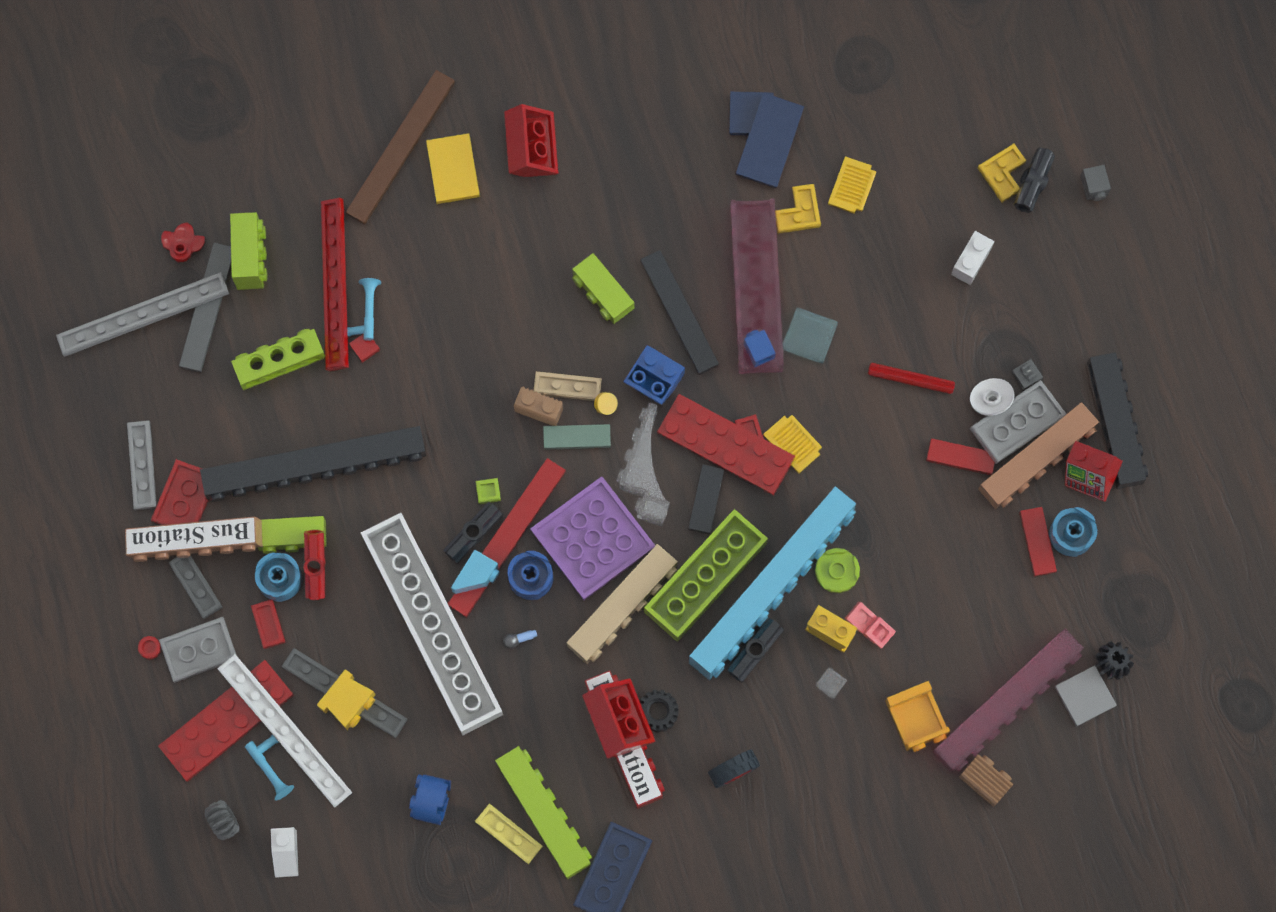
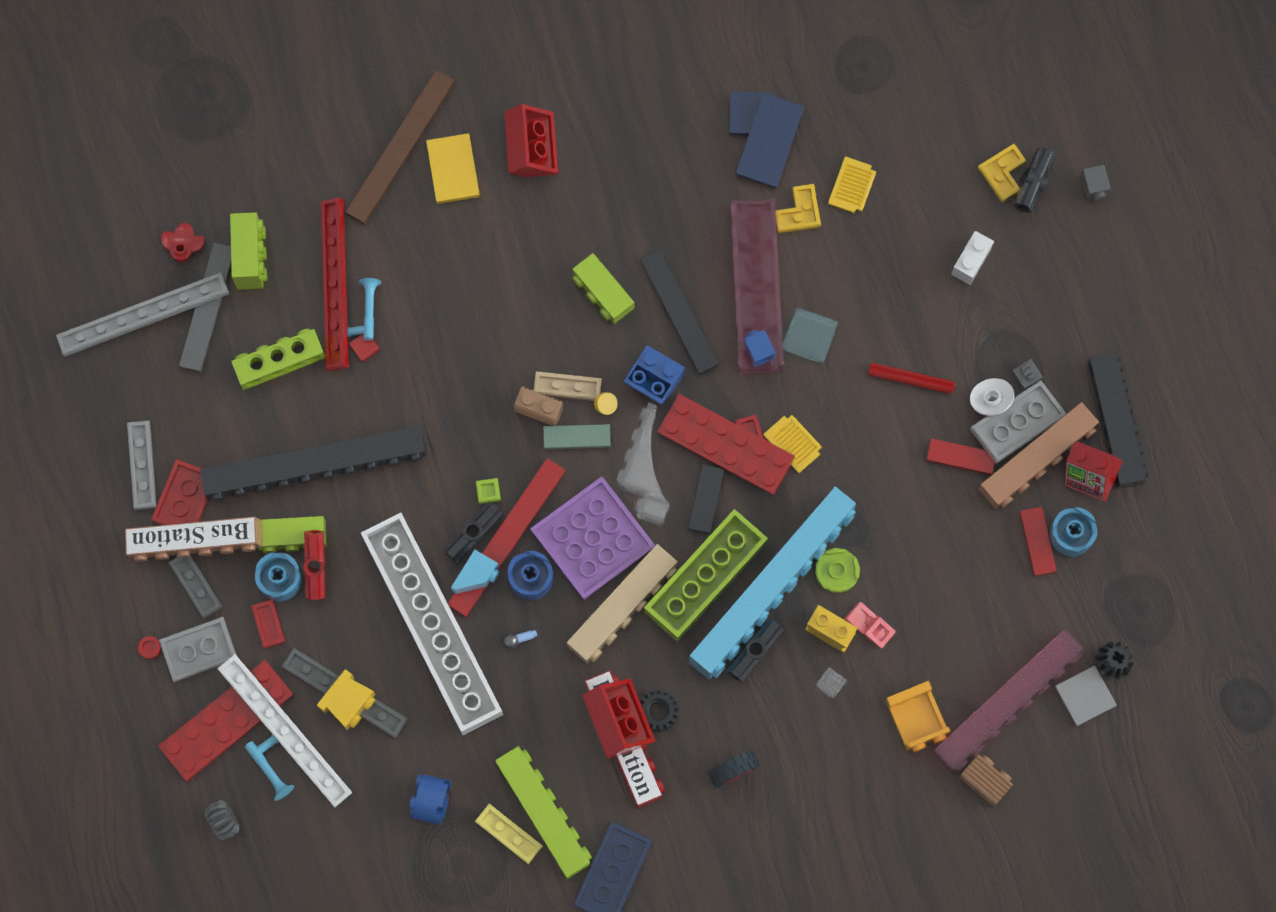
white slope [271,827,299,878] -> none

